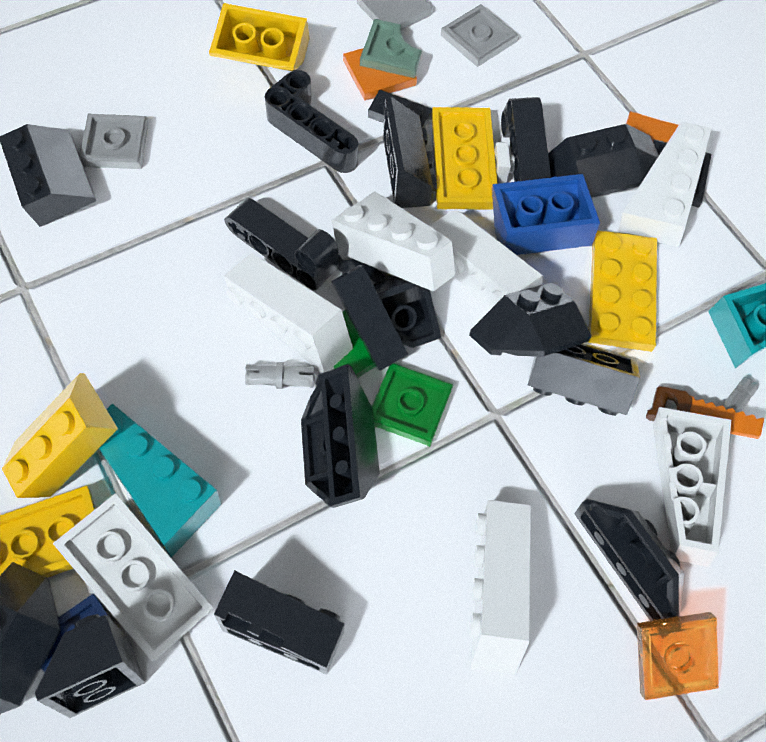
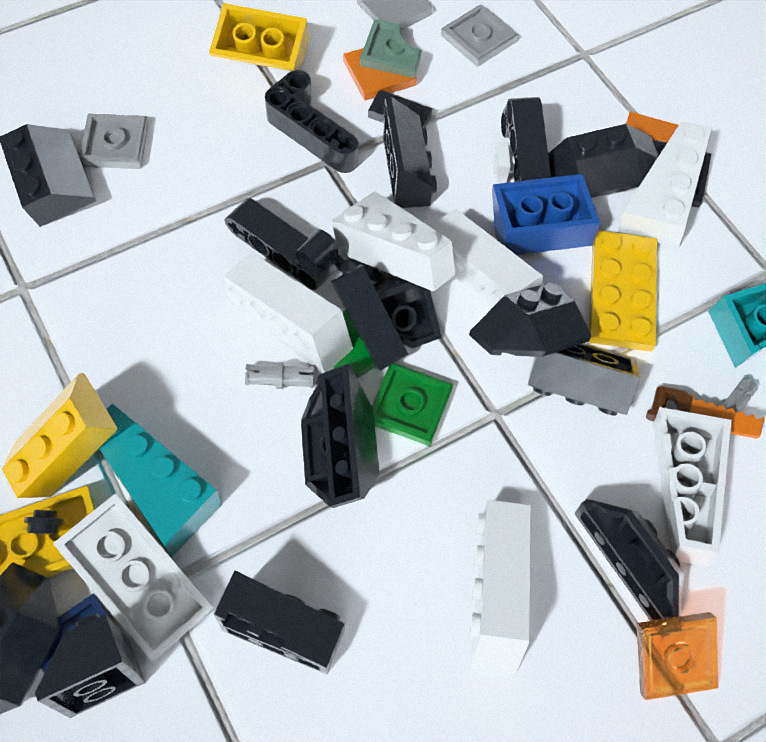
yellow plate [431,107,497,210] -> none
none -> black plate [24,510,64,535]

